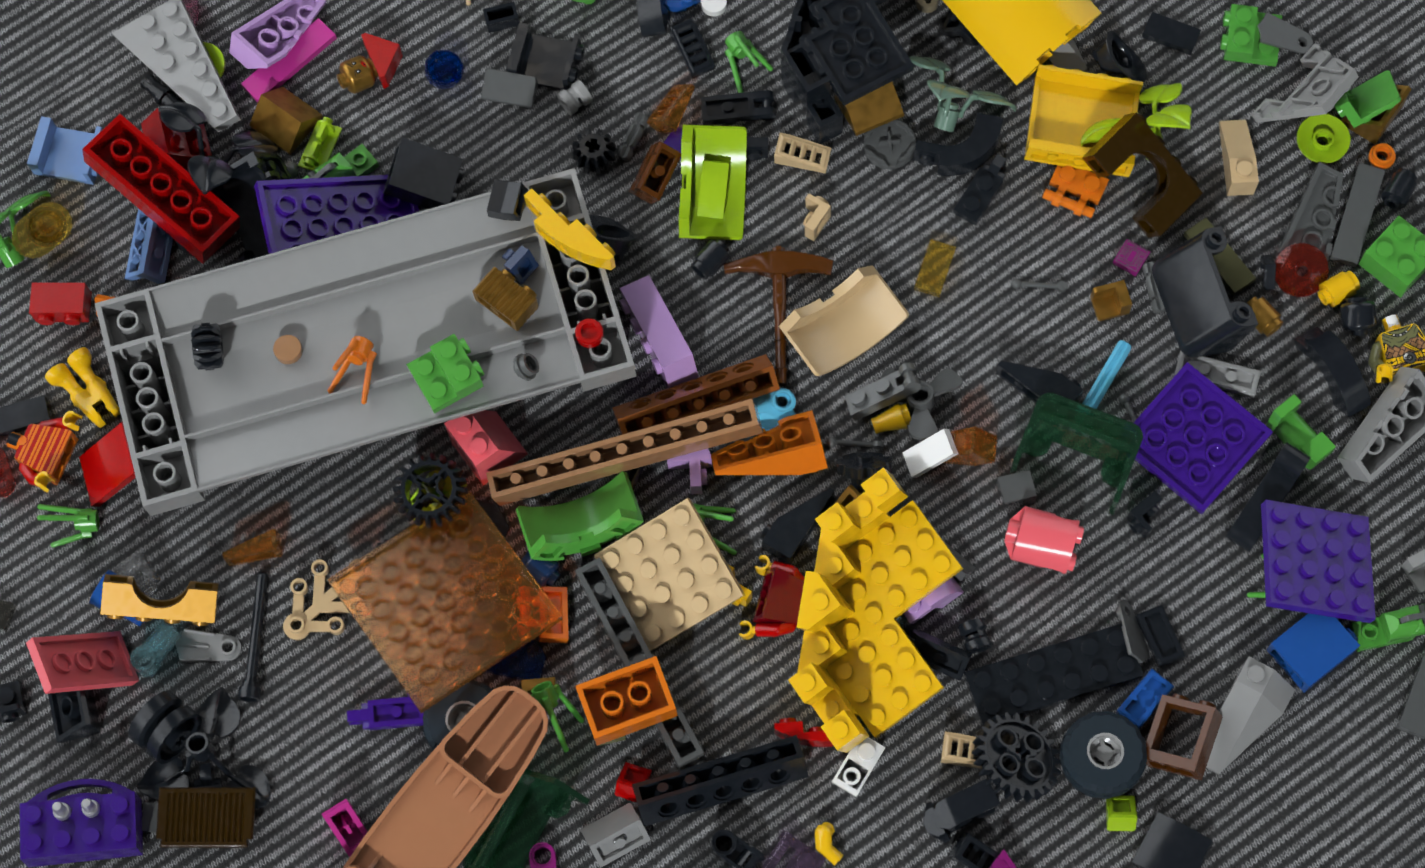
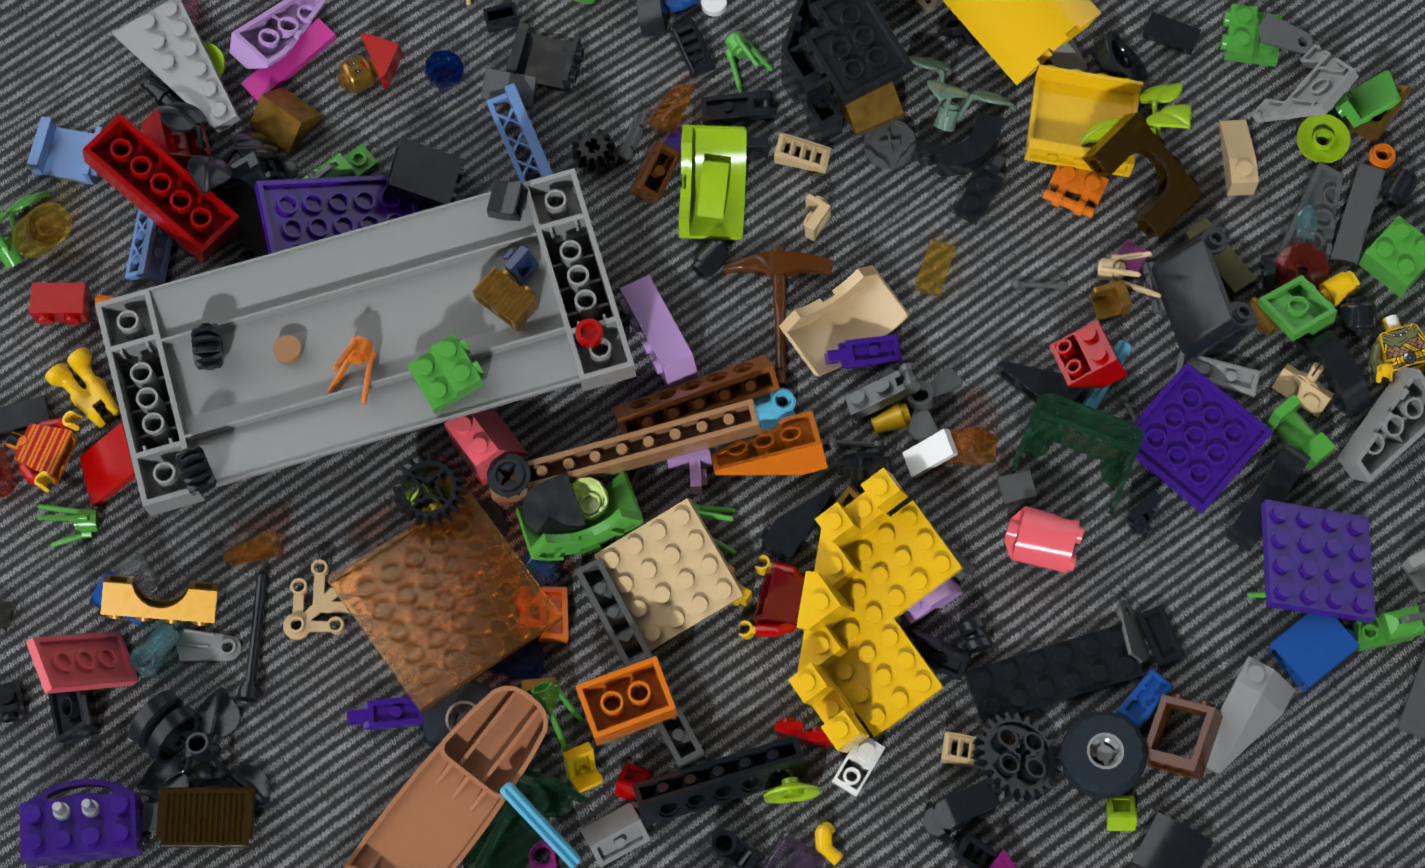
lime hinge [298,117,342,171] -> none
dark pink slope [322,799,368,857] -> none
dark grey plate [513,353,539,381] -> none
yellow slope [524,188,616,270] -> none
light grey wheel [556,79,593,116] -> none
black piece [589,215,638,262] -> none
none -> black gear [175,445,216,496]
none -> medium blue fence [486,83,553,183]
none -> black gear [487,453,532,498]
none -> medium azure axle [500,782,582,868]
none -> black tile [522,472,587,535]
none -> yellow bracket [563,742,603,793]
none -> yellowish green hair [572,477,609,521]
none -> lime dish [763,777,821,804]
none -> dark purple hinge [824,334,902,369]
none -> red slope [1049,320,1127,388]
none -> tan plant [1097,251,1162,298]
none -> bright green plate [1258,275,1337,341]
none -> tan plate [1271,362,1334,418]
none -> clear light blue slope [1296,204,1318,241]

